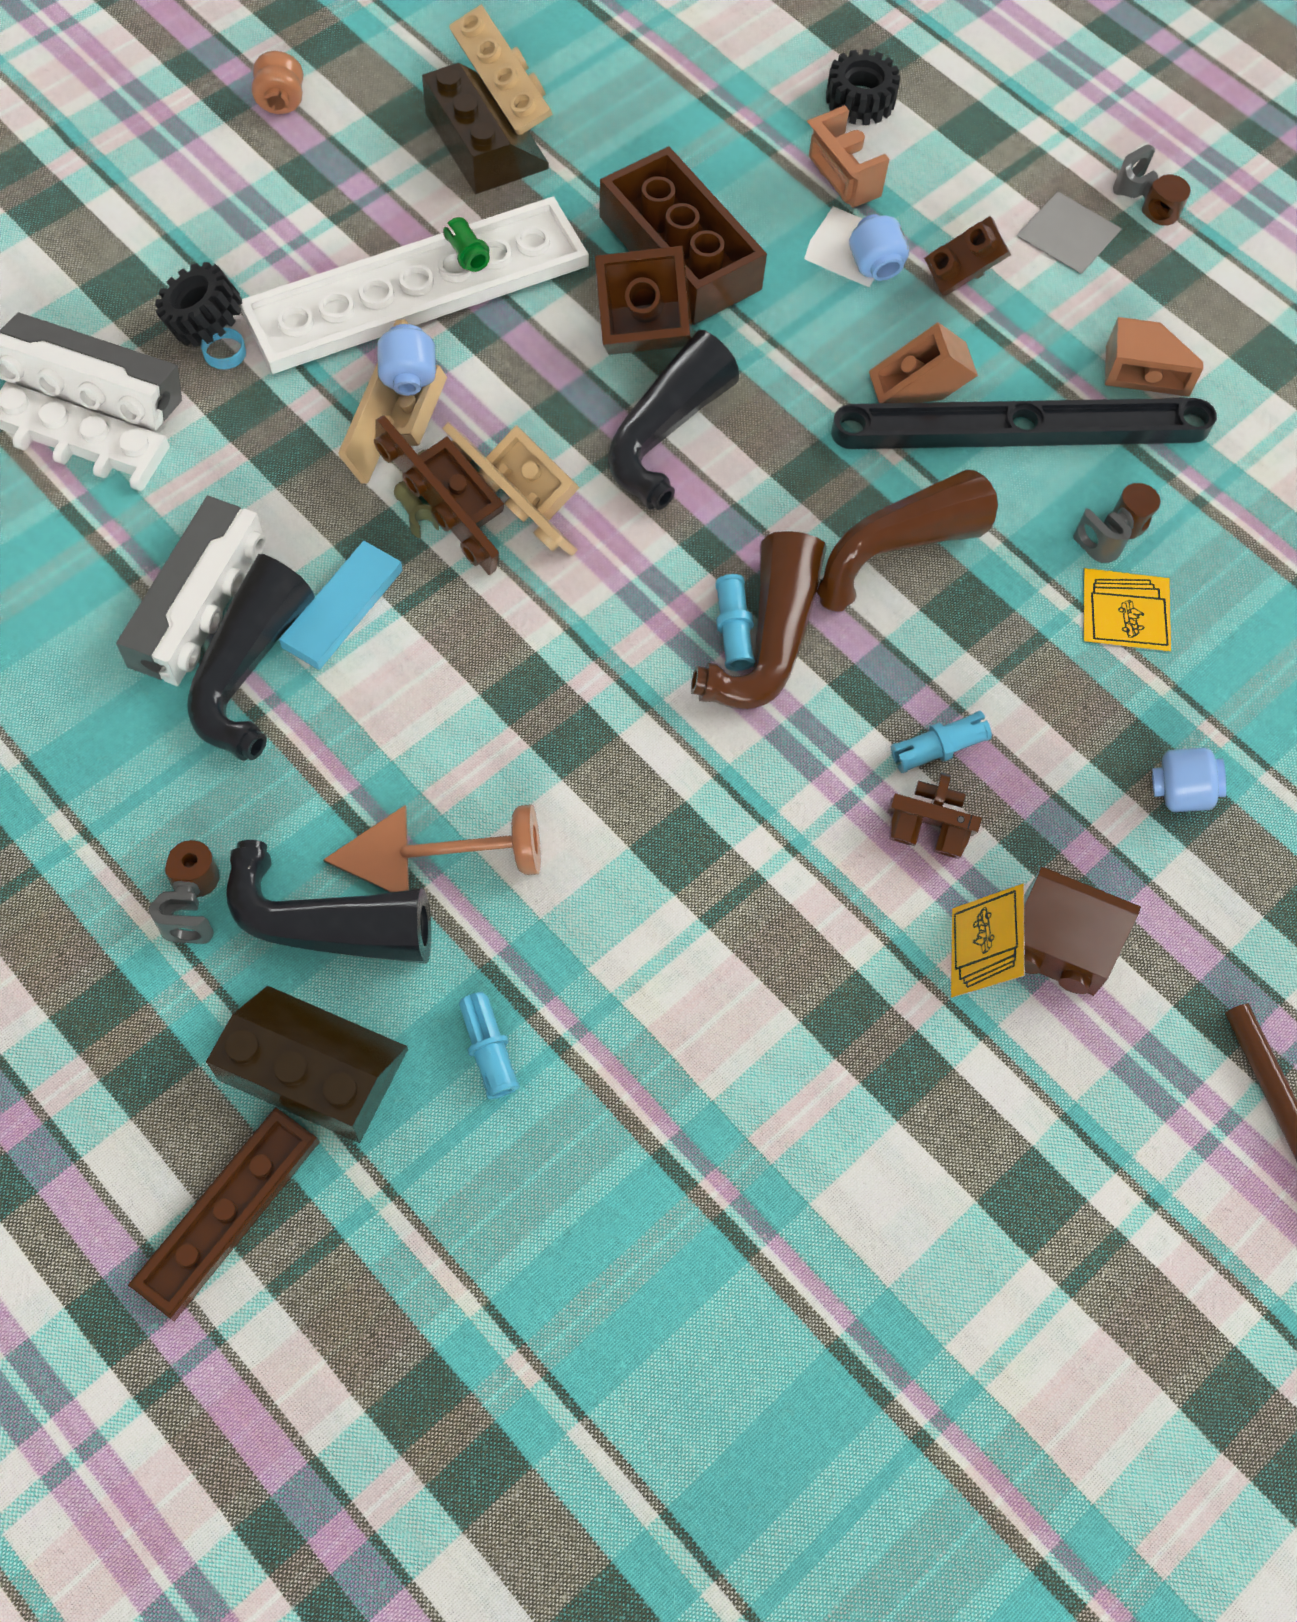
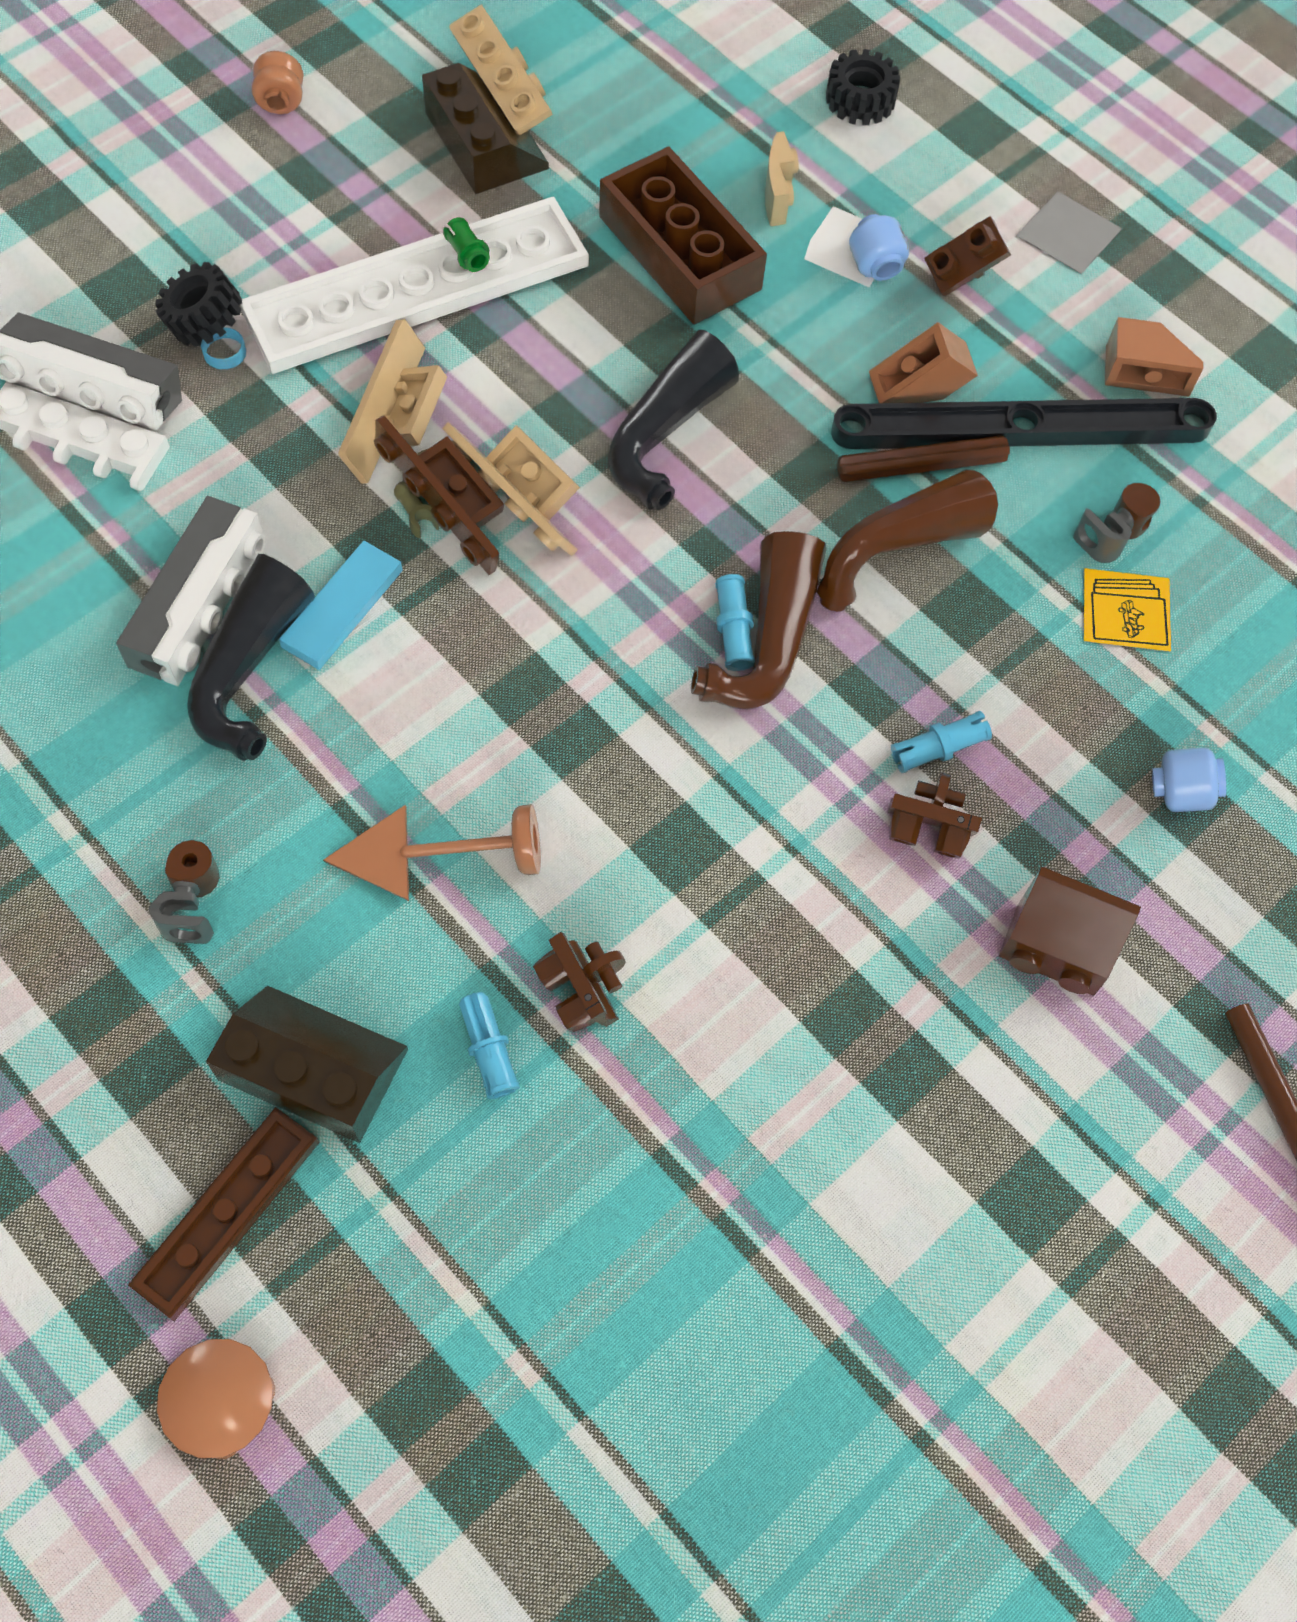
black animal [226,840,431,964] -> none
light blue head [377,324,436,396] -> none
reddish brown slope [595,246,693,355] -> none
nougat window [807,105,890,208] -> none
yellow sticker [951,883,1025,998] -> none
leg [1113,145,1191,226] -> none
none -> nougat dish [157,1339,275,1459]
none -> reddish brown hips [533,932,626,1032]
none -> tan slope [765,131,799,227]
none -> reddish brown axle [837,436,1010,482]

